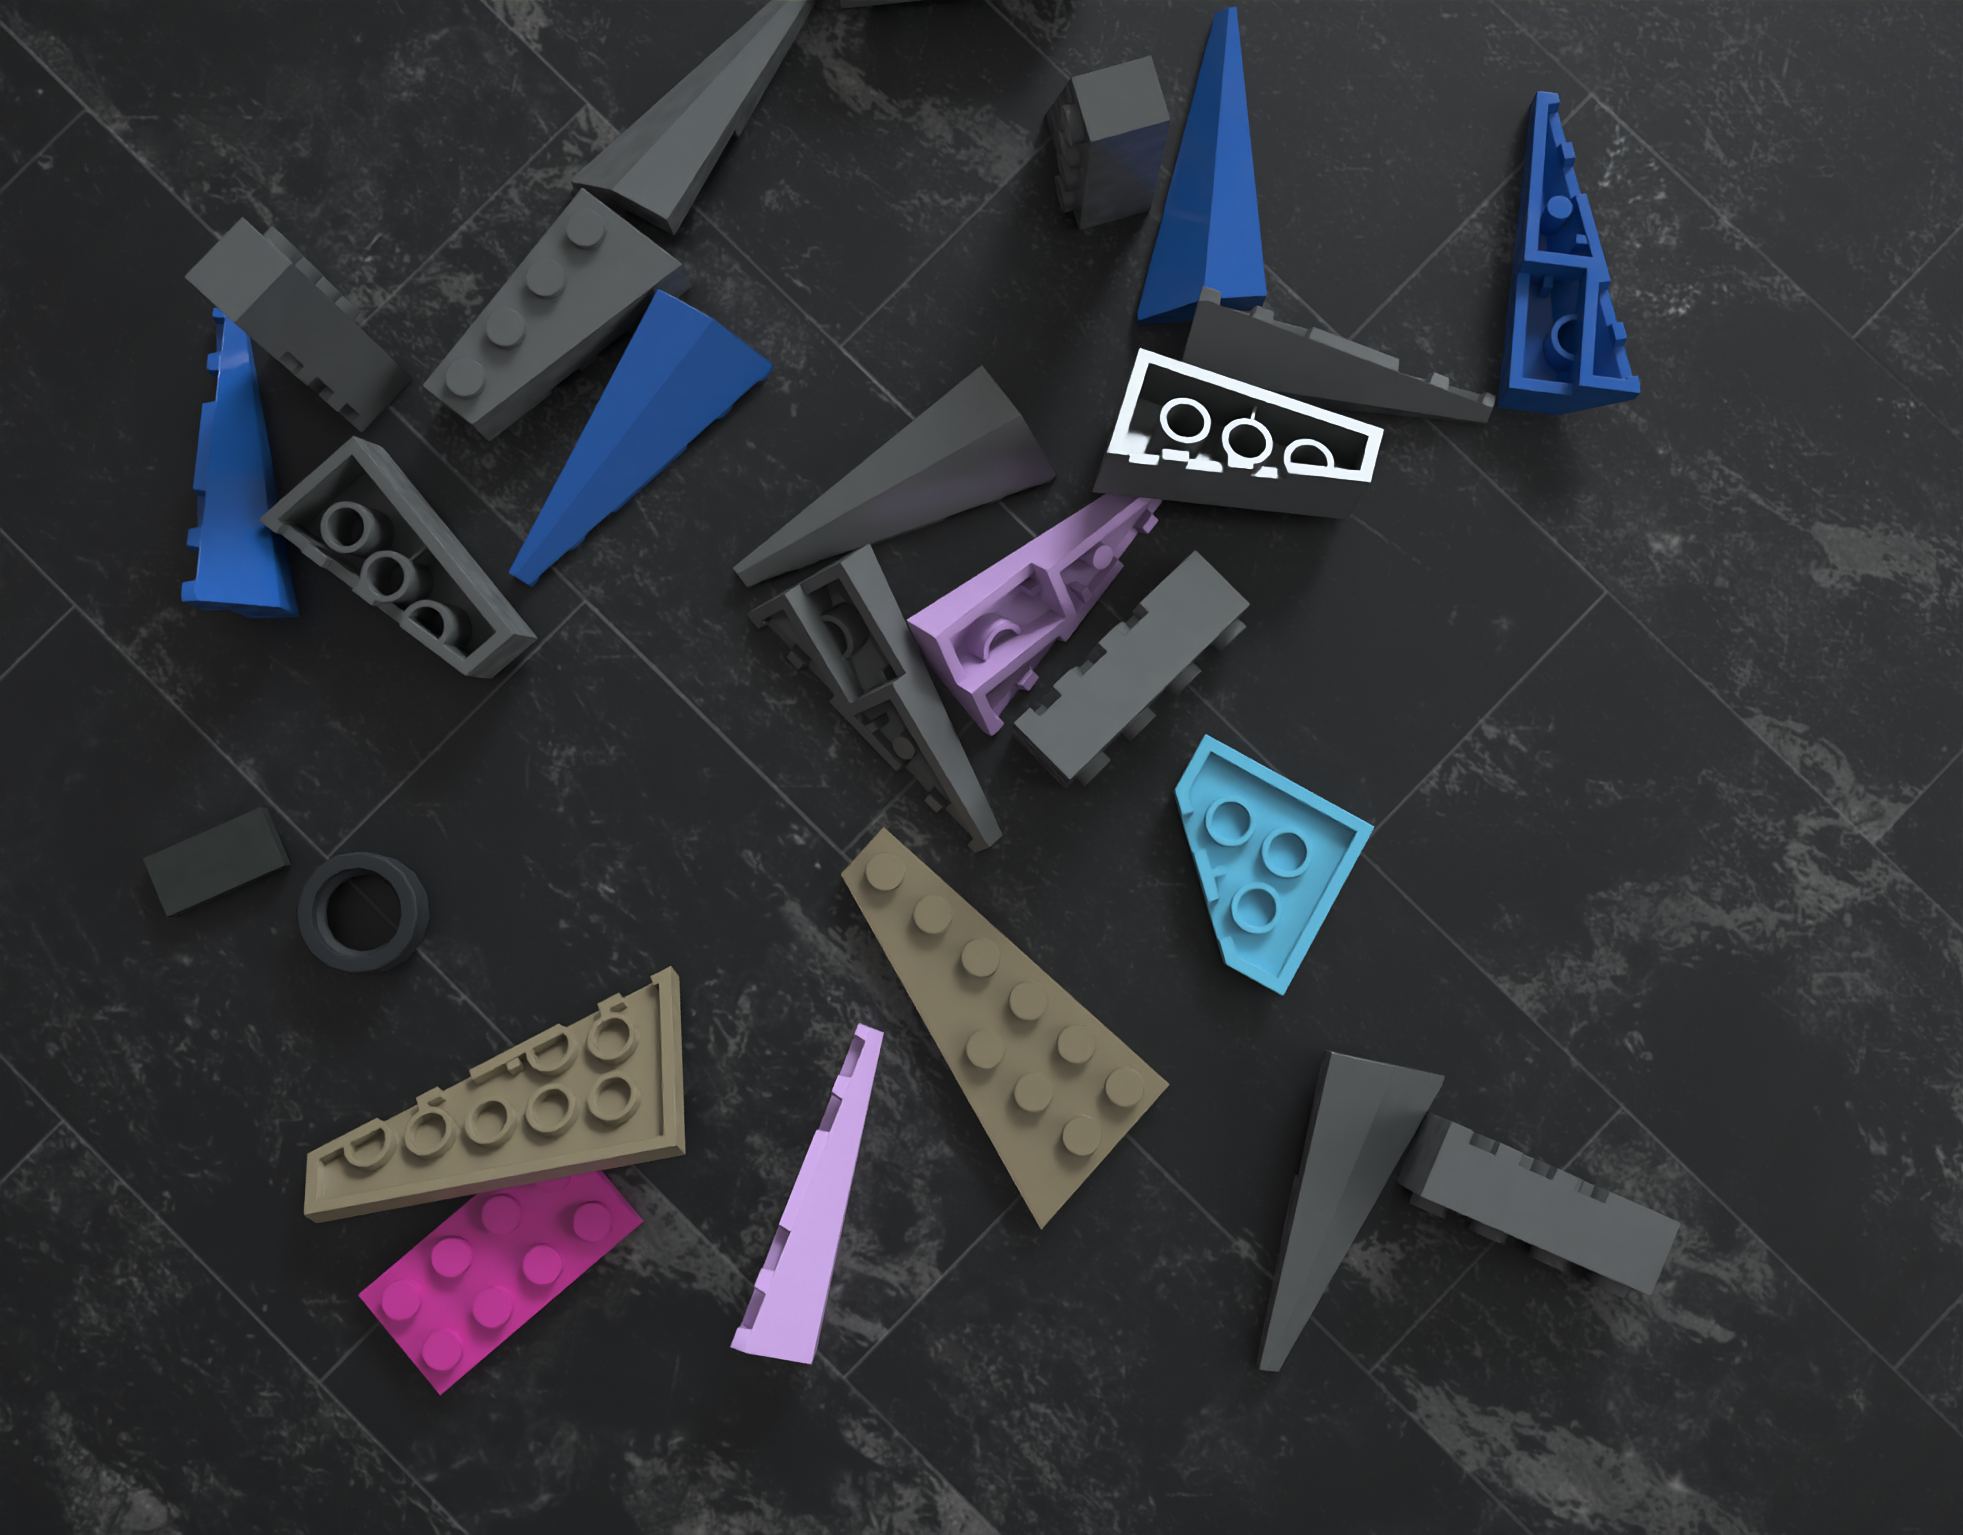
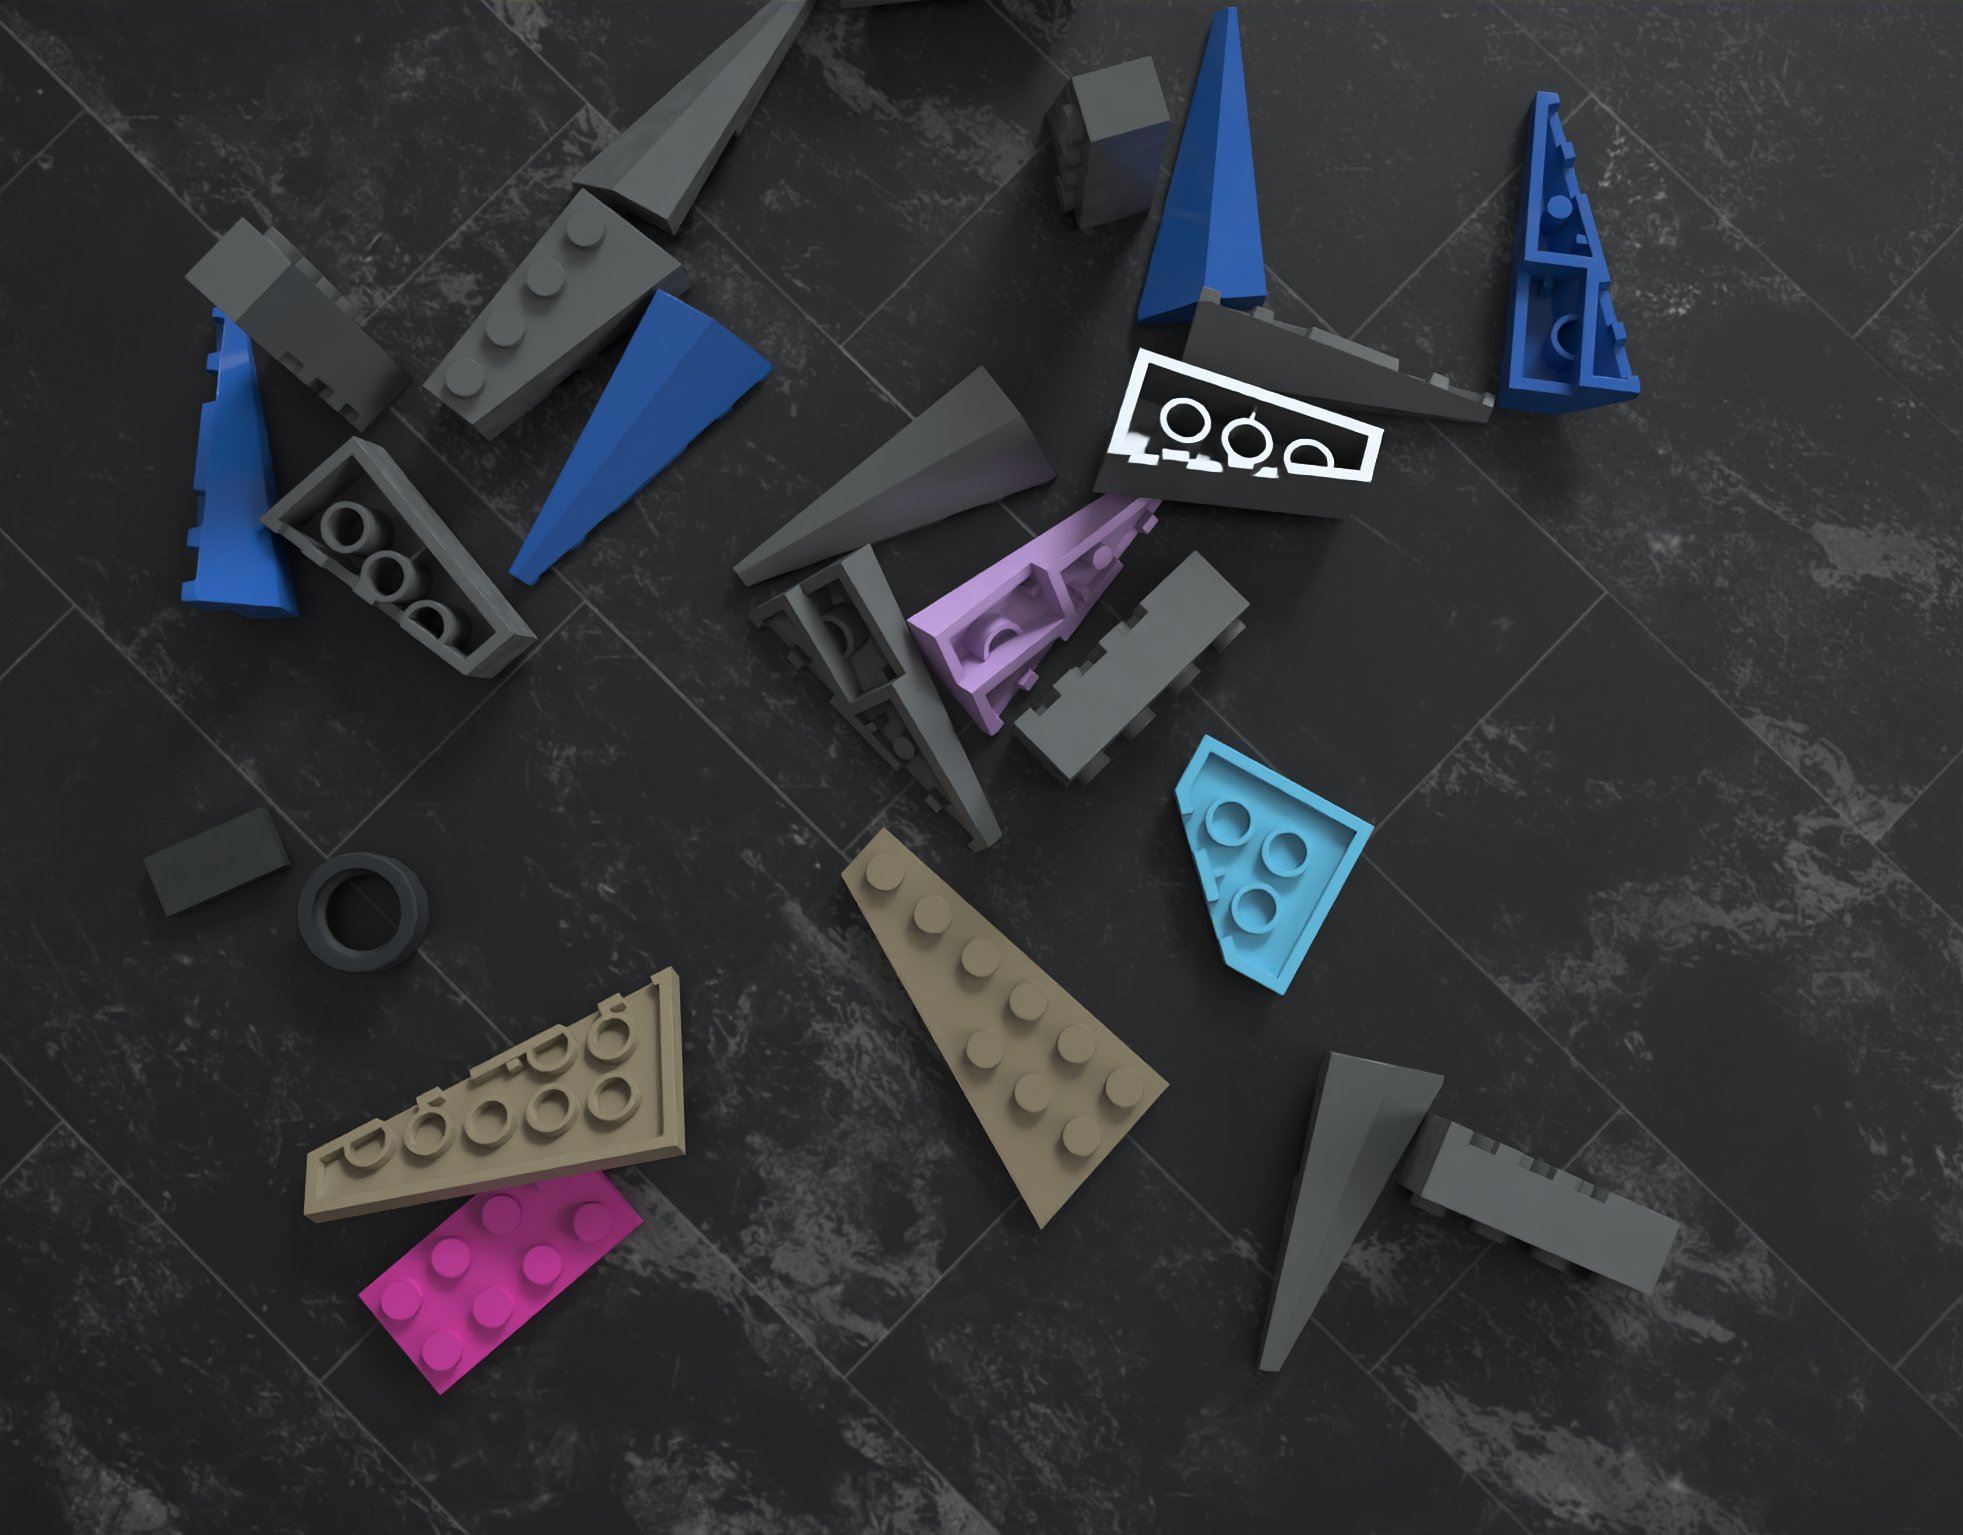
lavender wedge [730,1023,884,1364] -> none

